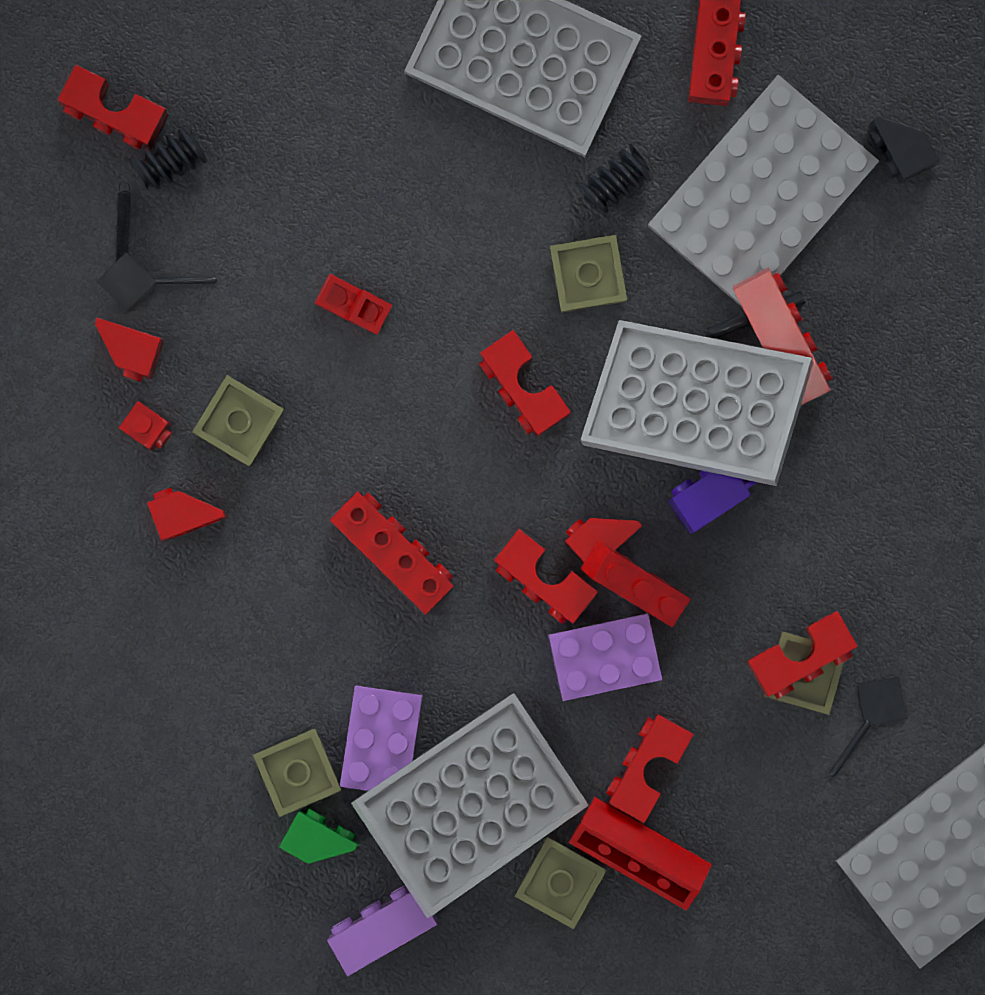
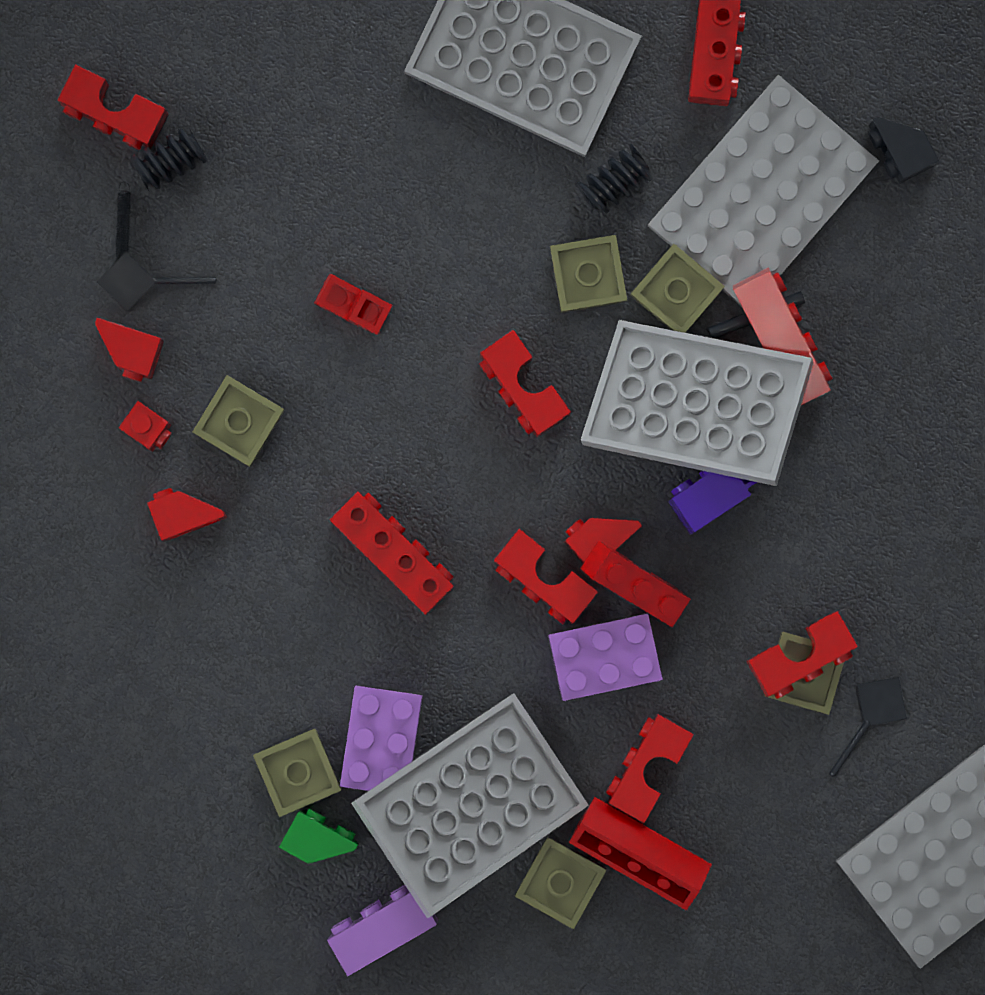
none -> olive plate [630,244,725,333]

